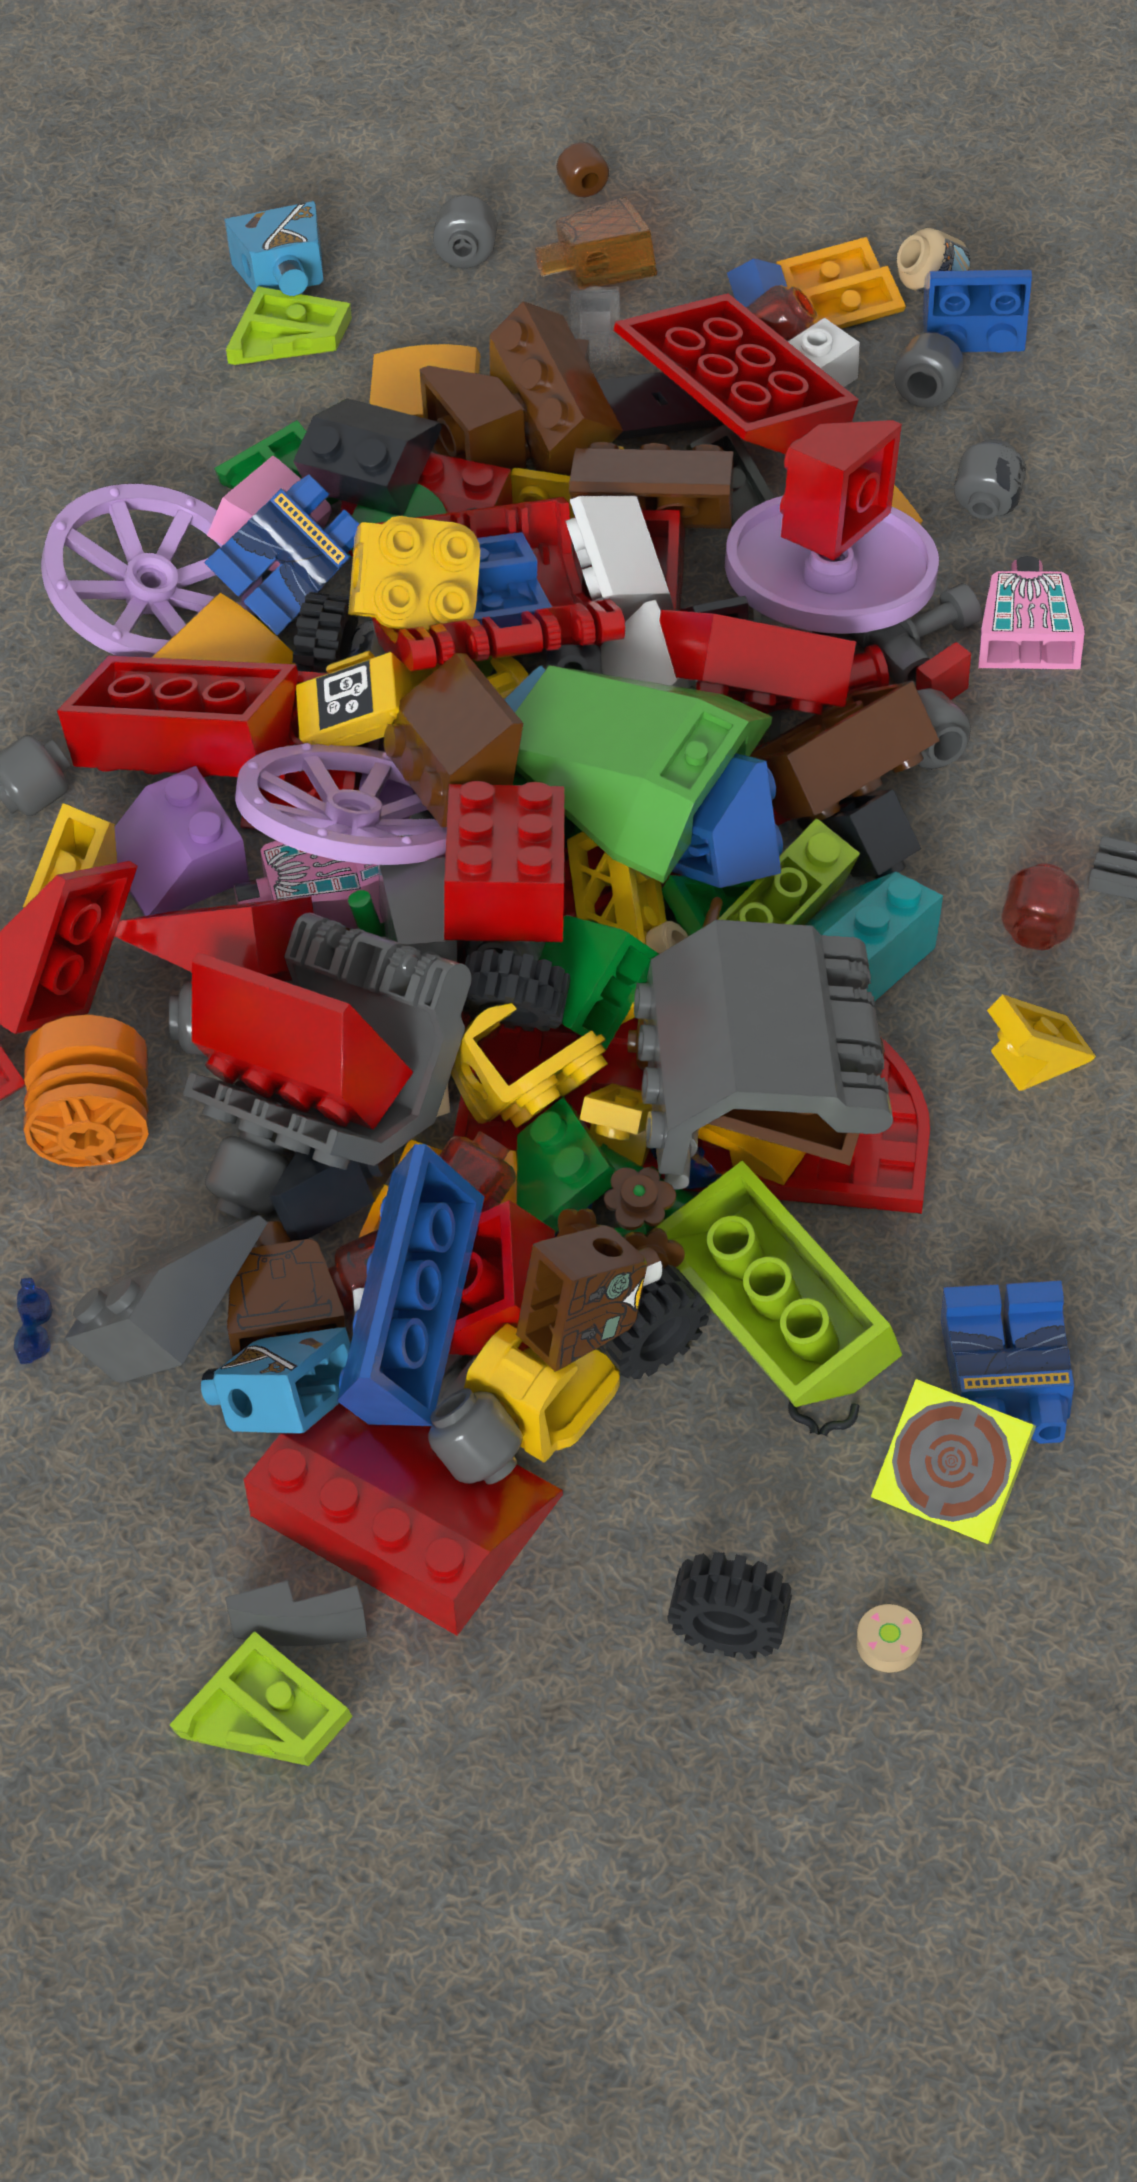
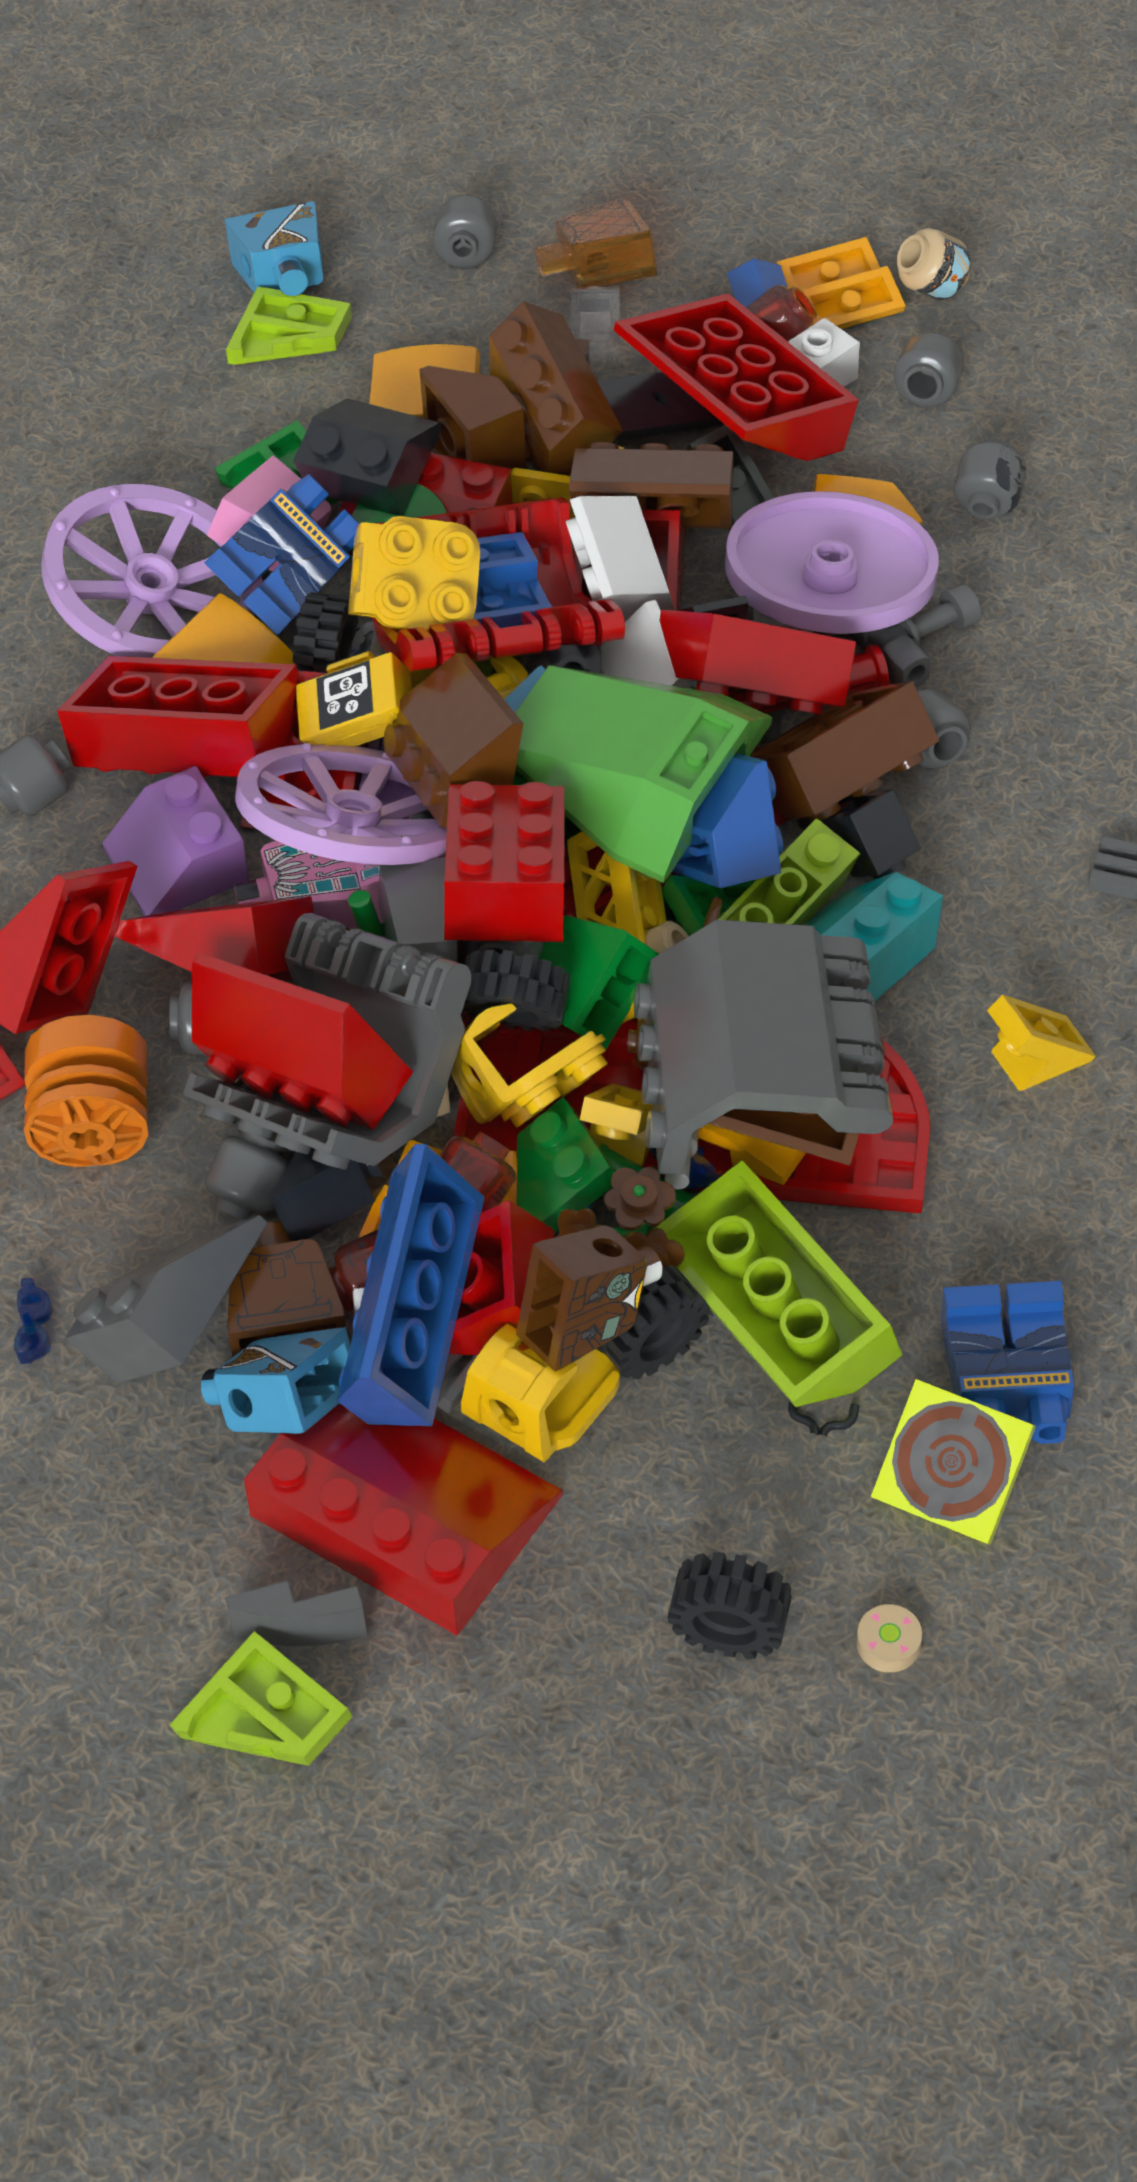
yellow slope [23,803,117,907] -> none
dark grey head [428,1388,523,1484] -> none
reddish brown piece [556,142,609,198] -> none
red slope [780,420,902,560] -> none
red tile [916,642,971,700] -> none
blue slope [923,270,1032,353] -> none
bright pink torso [978,556,1084,669] -> none
clear red head [1001,863,1081,951] -> none

